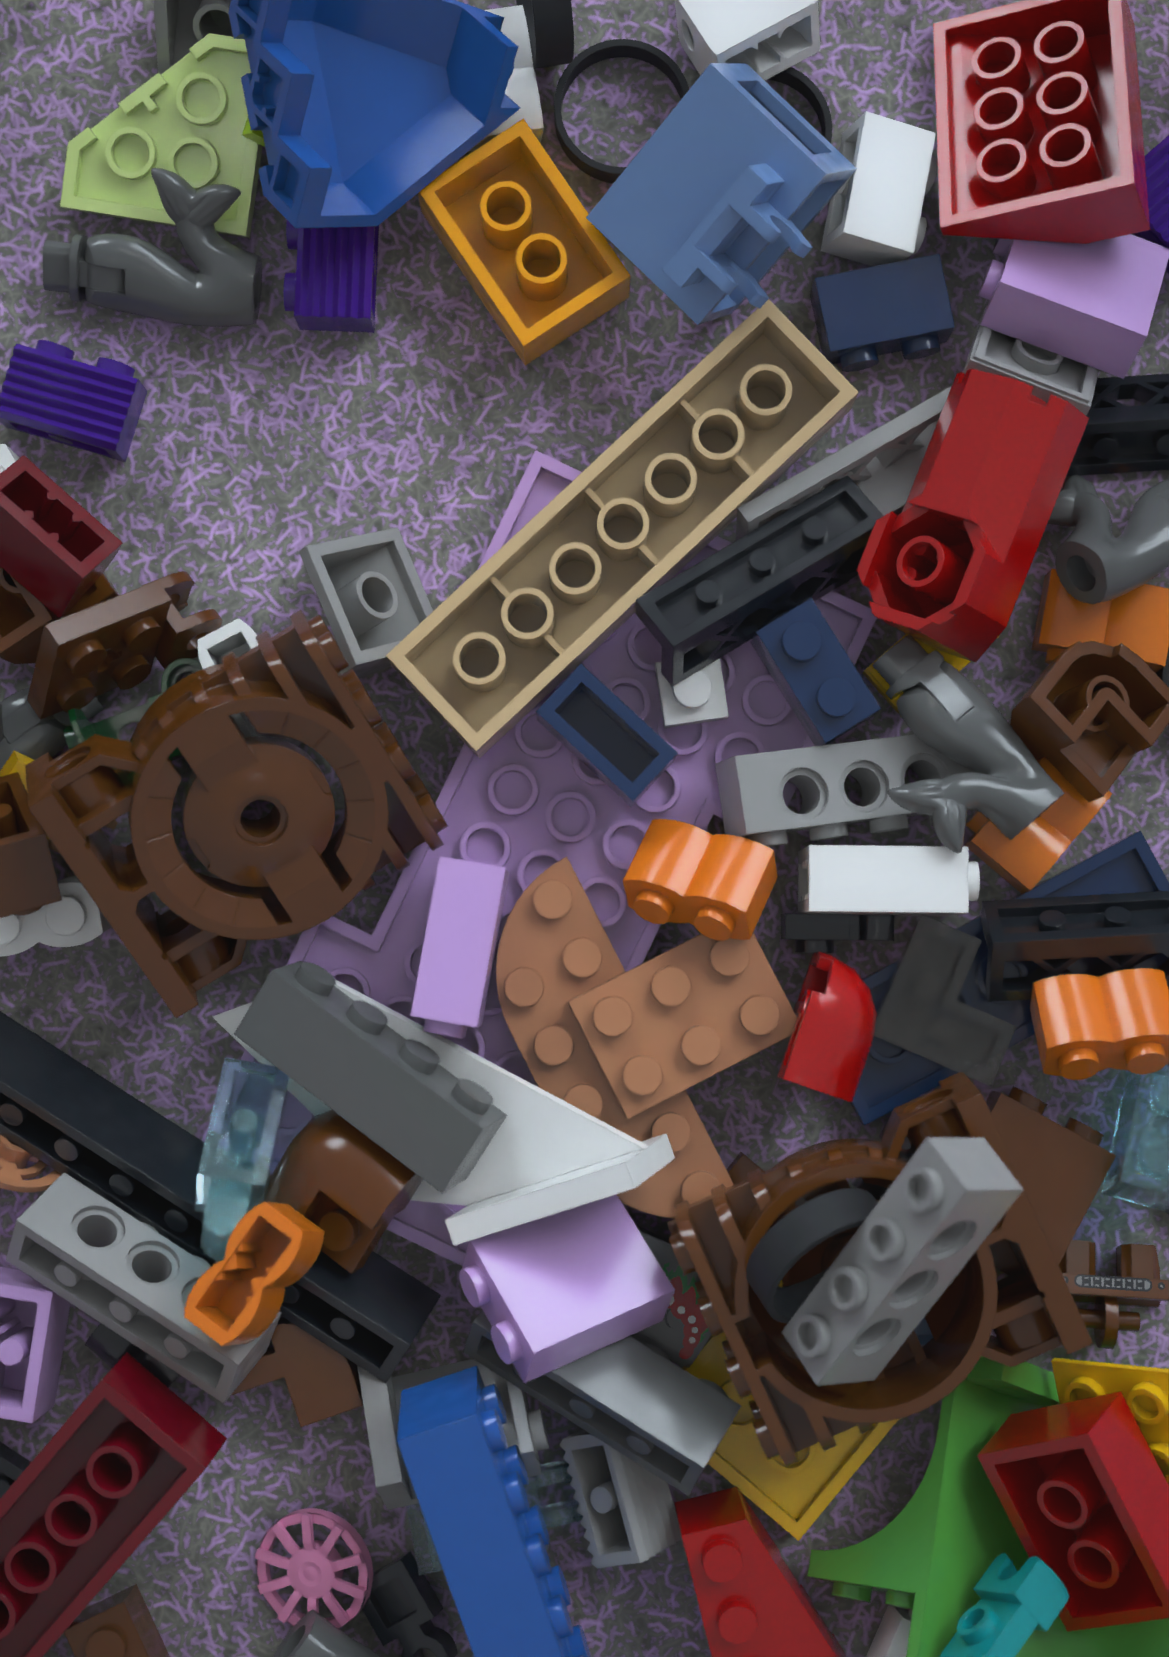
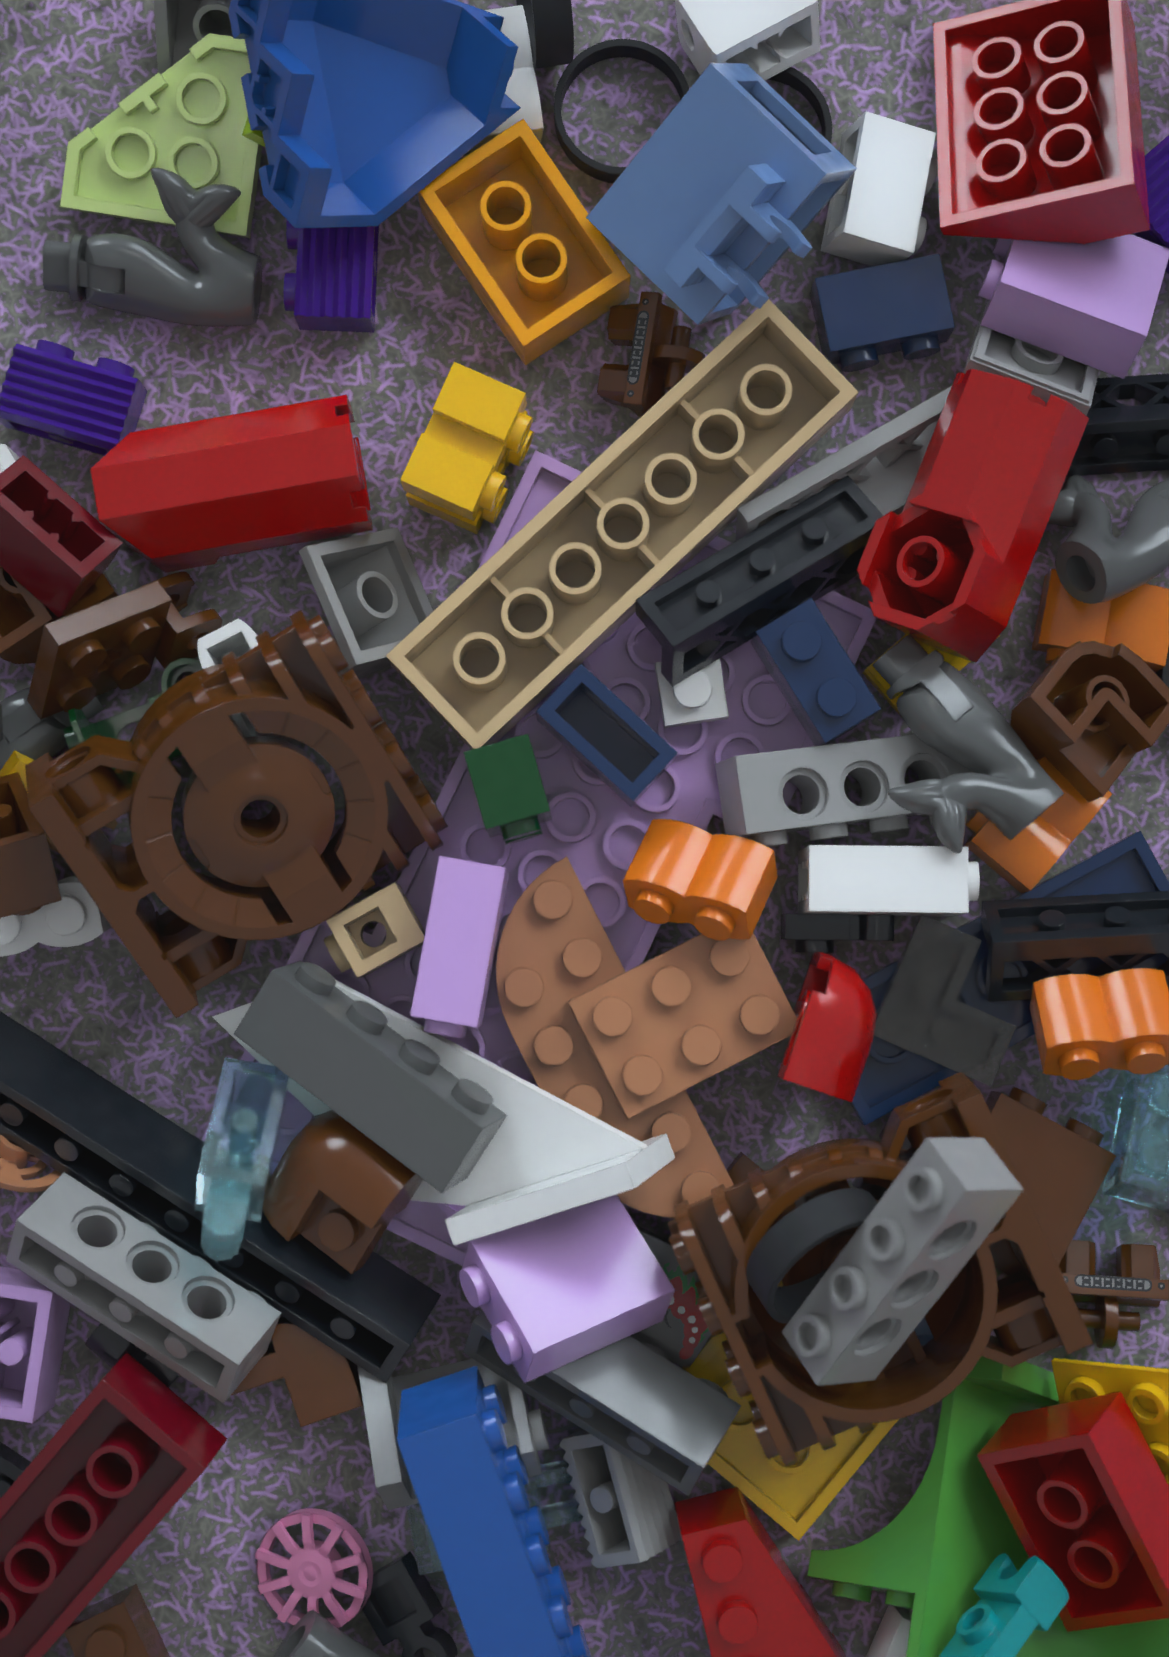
orange brick [184,1202,324,1346] -> none
none -> red brick [90,395,373,573]
none -> tan brick [323,882,425,978]
none -> yellow brick [400,362,534,534]
none -> dark green brick [463,734,552,845]
none -> reddish brown hips [597,291,706,418]

